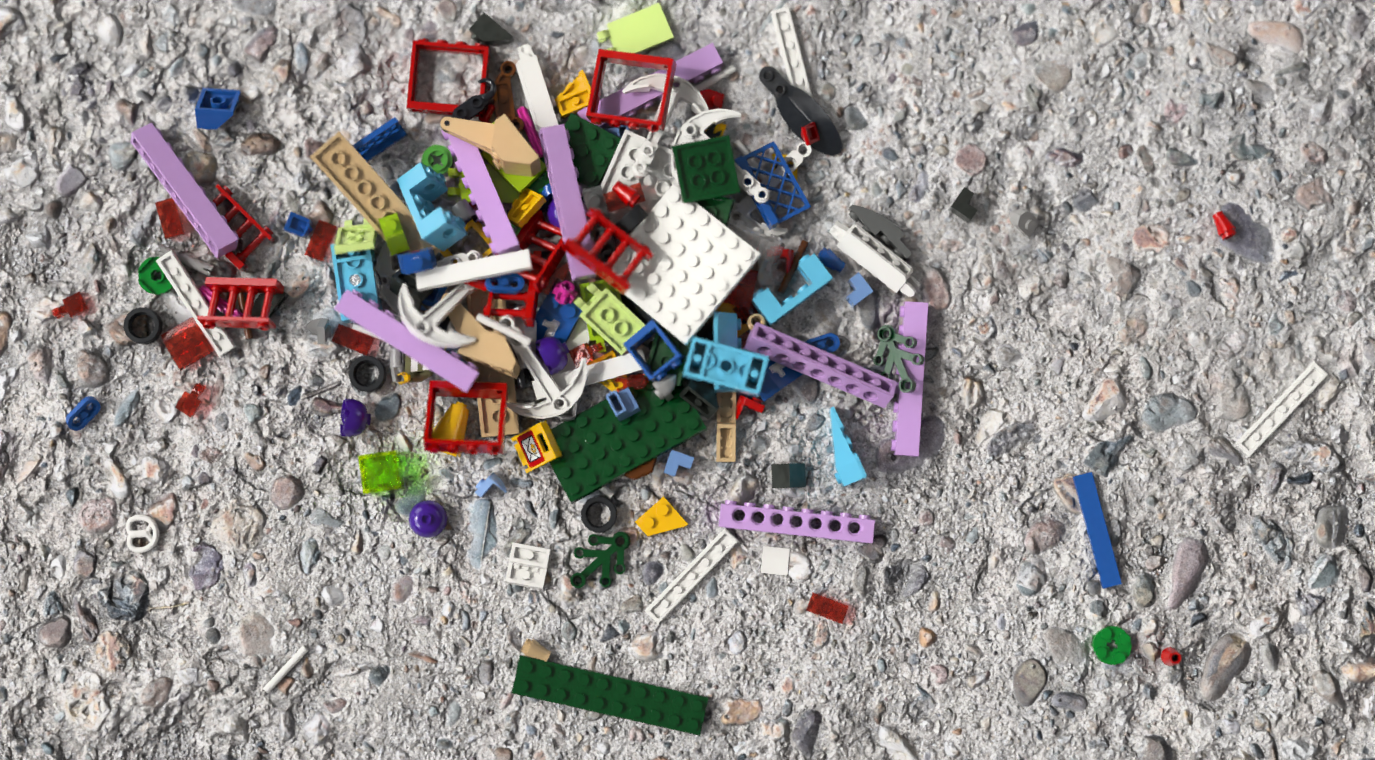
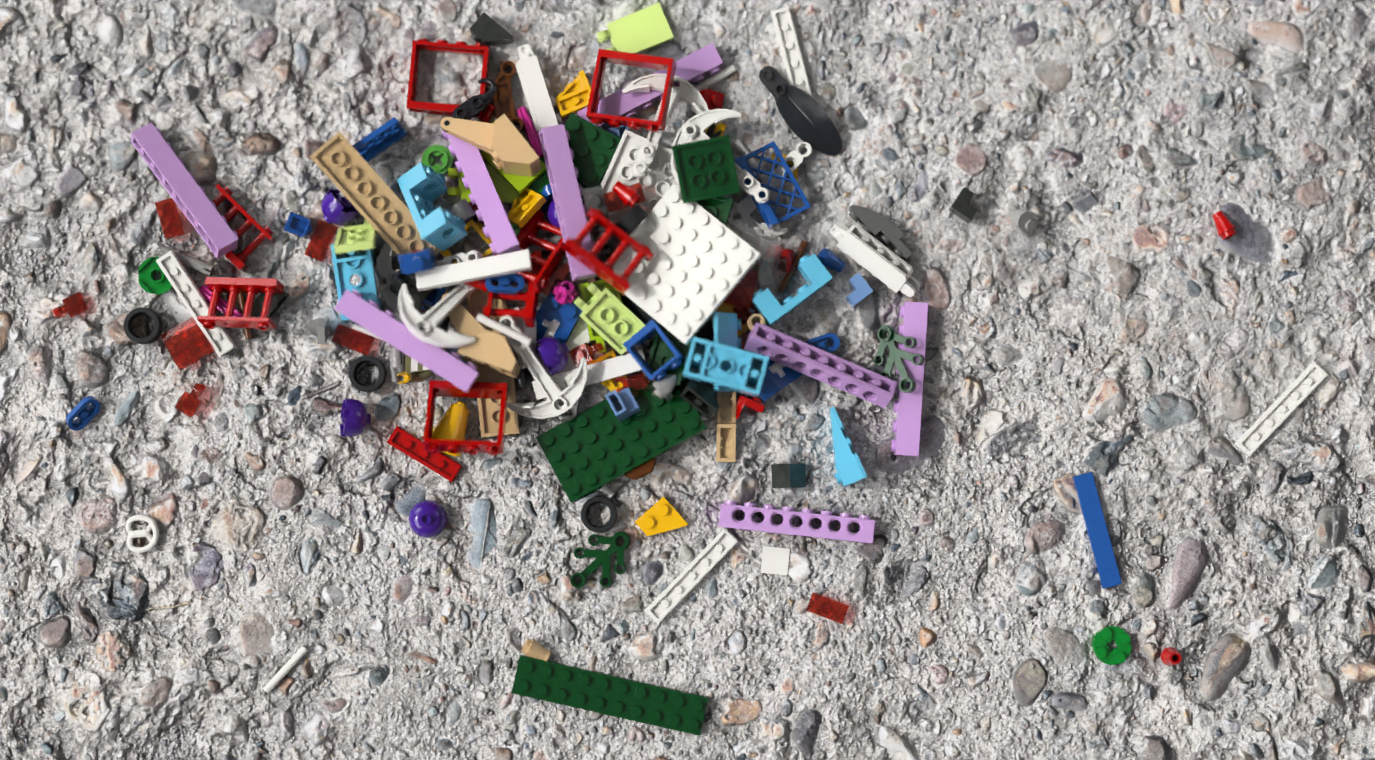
blue slope [195,88,241,130] -> none
clear neon green piece [358,450,405,494] -> none
lime slope [378,212,410,256] -> none
light blue plate [475,472,507,498] -> none
white slope [505,543,551,590] -> none
yellow container [511,421,562,473] -> none
medium blue piece [664,450,694,477] -> none
red slope [801,122,820,146] -> none
none -> dark purple cylinder [321,188,360,226]
none -> red tile [387,426,462,482]

